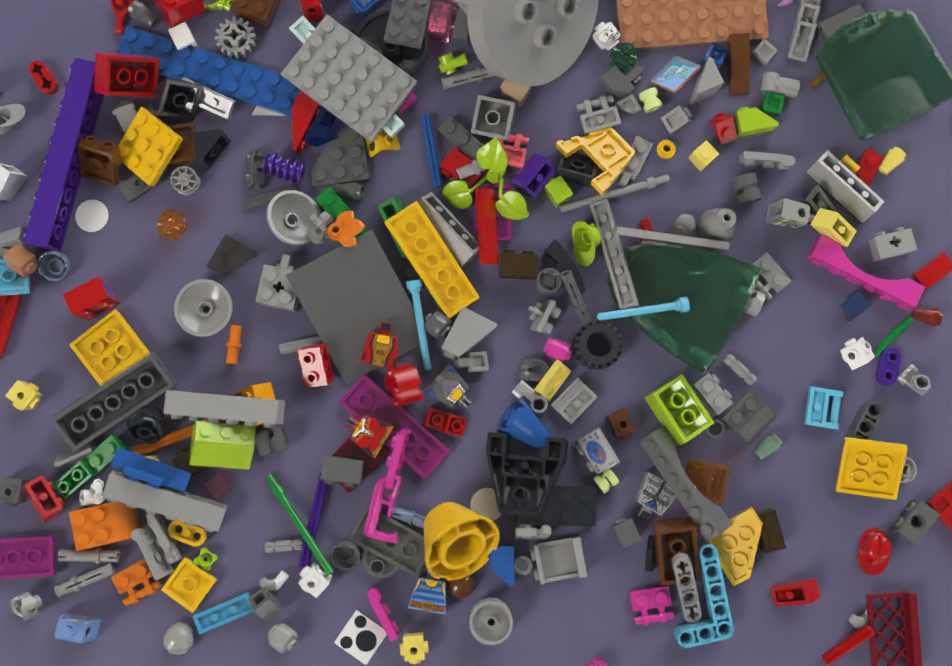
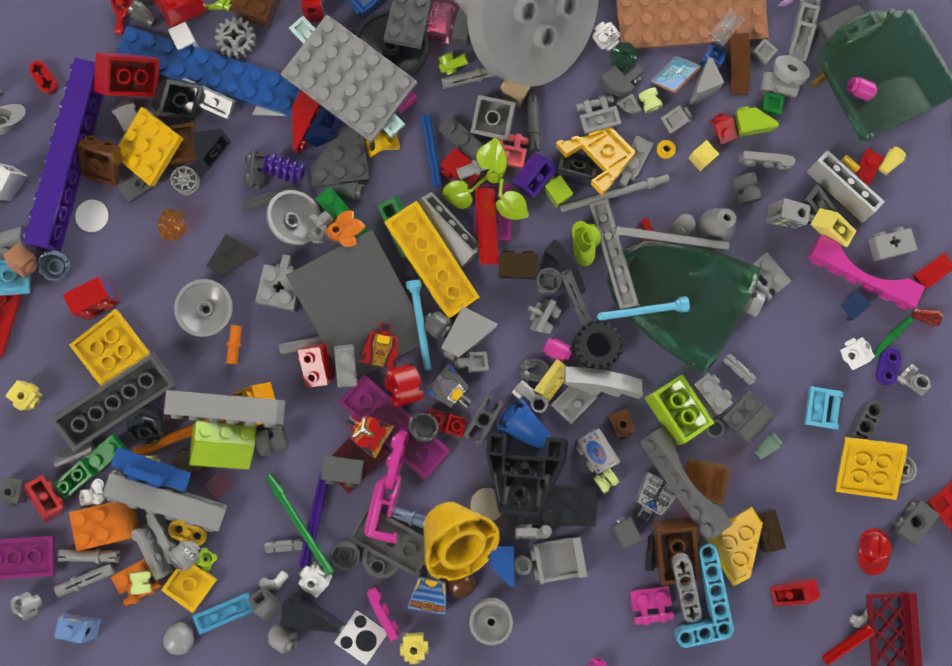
none -> yellowish green wheel [130,571,151,594]
none -> light grey head [169,540,200,570]
none -> black slope [280,594,345,634]
none -> light grey brick [334,344,357,387]
none -> dark grey hair [408,413,439,443]
none -> dark grey piece [464,394,504,446]
none -> dark grey pin [526,94,542,152]
none -> light grey slope [564,366,643,399]
none -> clear hips [708,7,745,47]
none -> light grey tile [773,55,810,86]
none -> dark pink brick [846,77,877,101]

